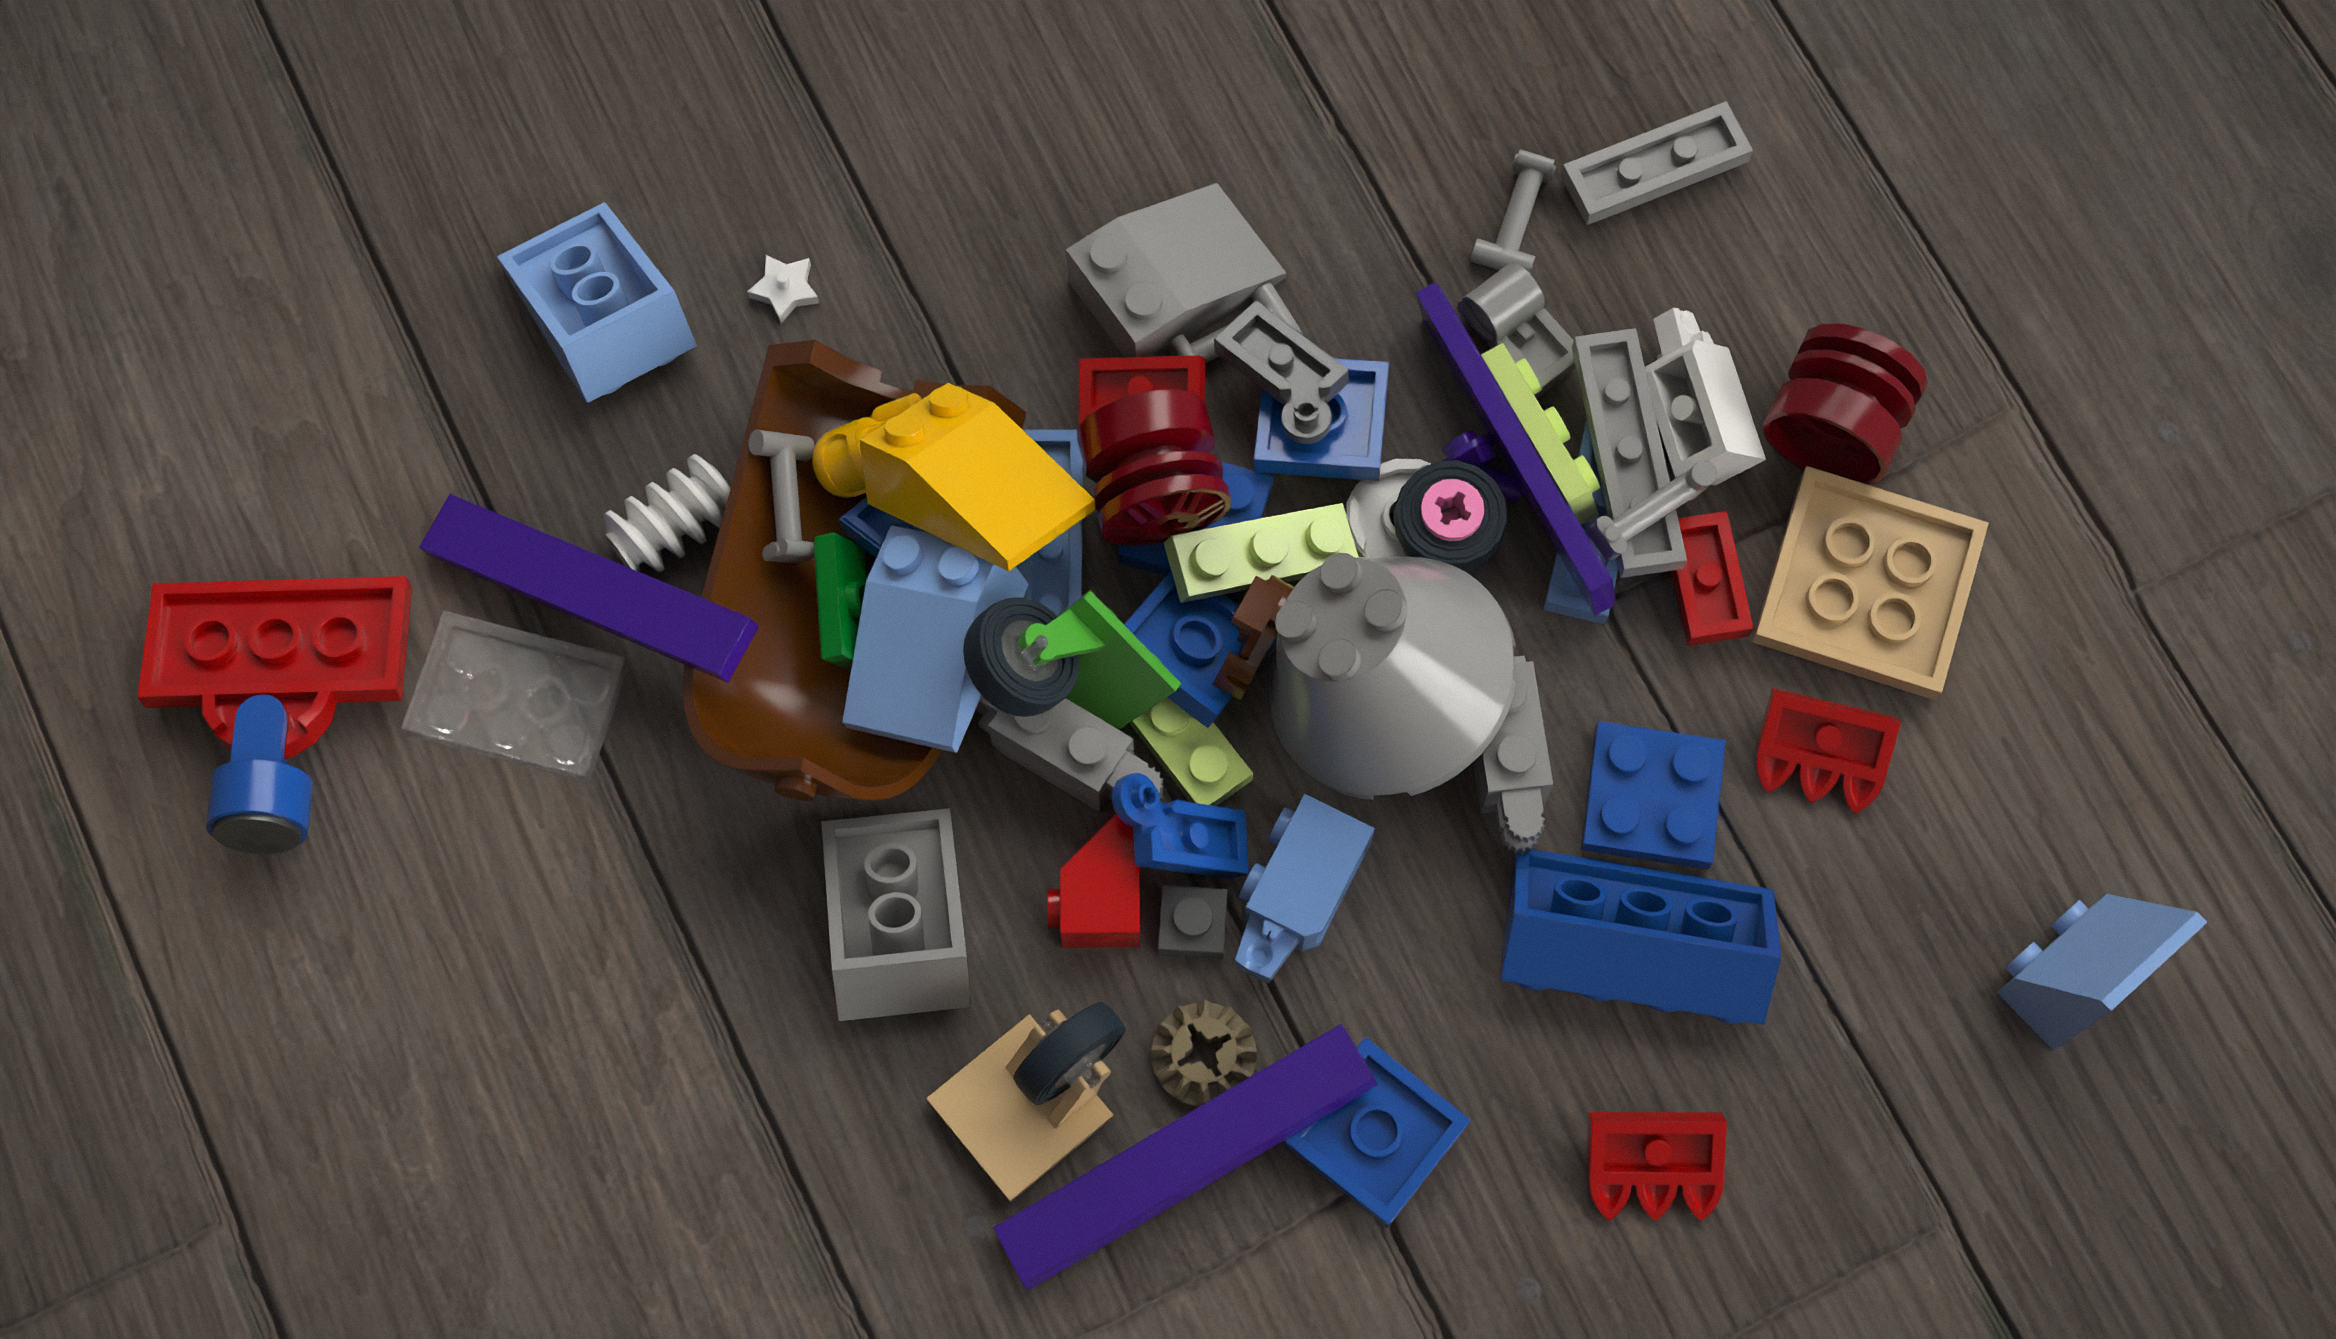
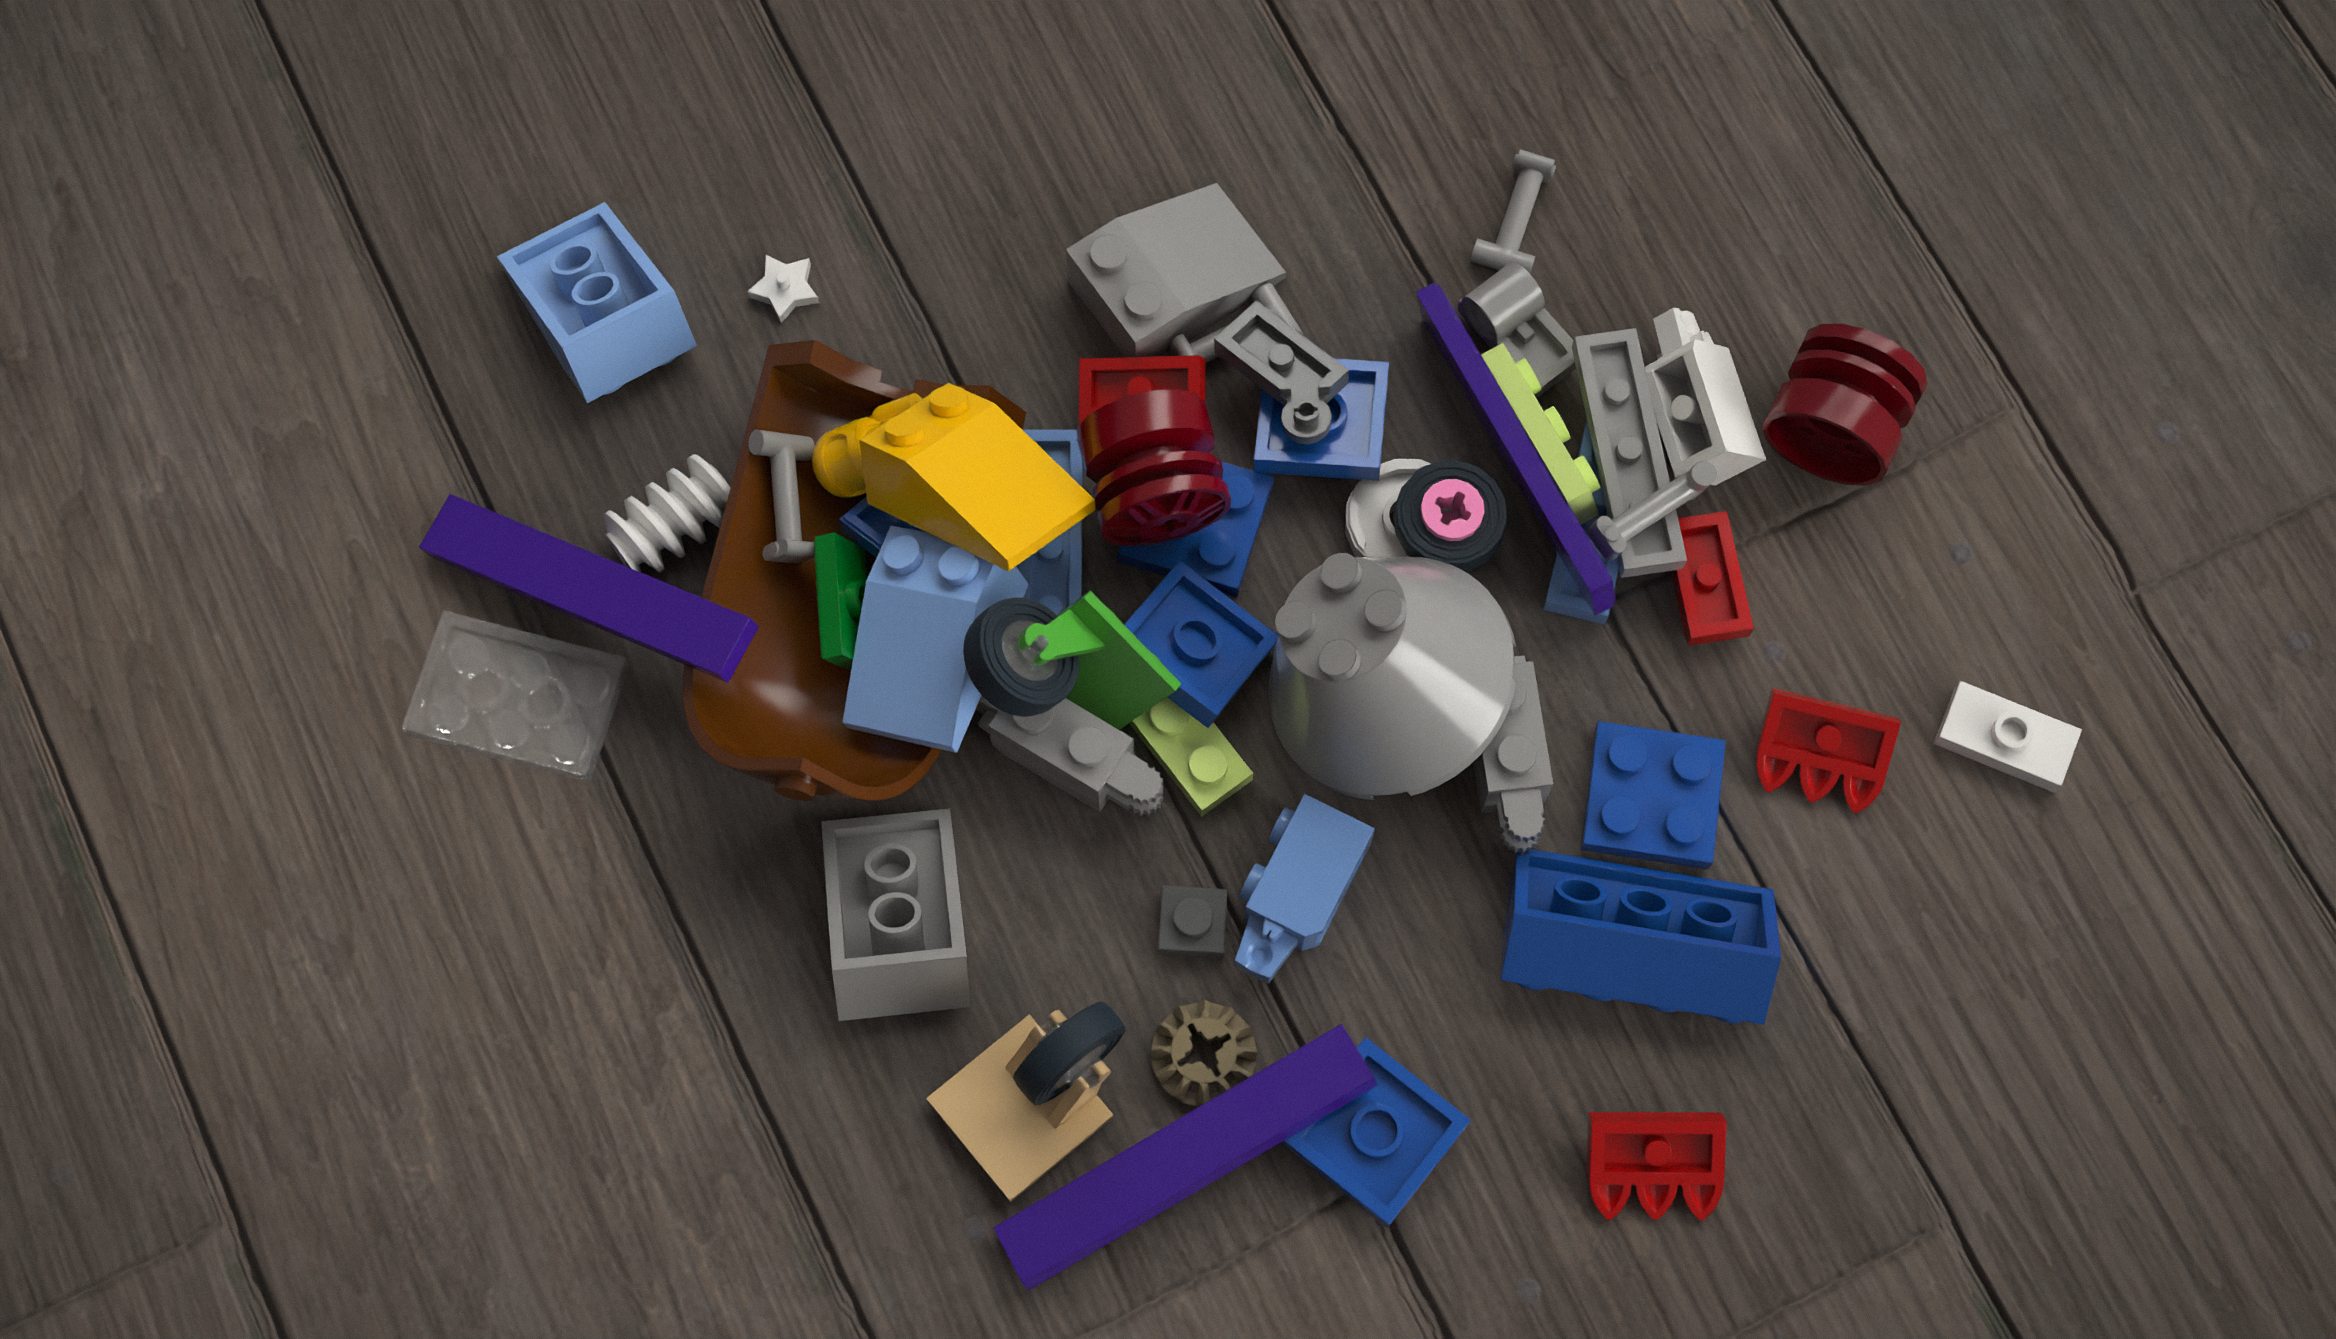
red plate [137,576,412,854] -> none
red slope [1047,814,1140,948] -> none
blue hinge [1112,773,1249,879] -> none
yellowish green plate [1164,503,1358,603] -> none
reddish brown piece [1212,575,1294,700] -> none
dark purple plate [1442,430,1523,503] -> none
light grey plate [1560,101,1753,226] -> none
tan plate [1752,466,1989,701] -> none
light blue slope [1997,894,2207,1051] -> none
none -> white plate [1934,681,2082,793]

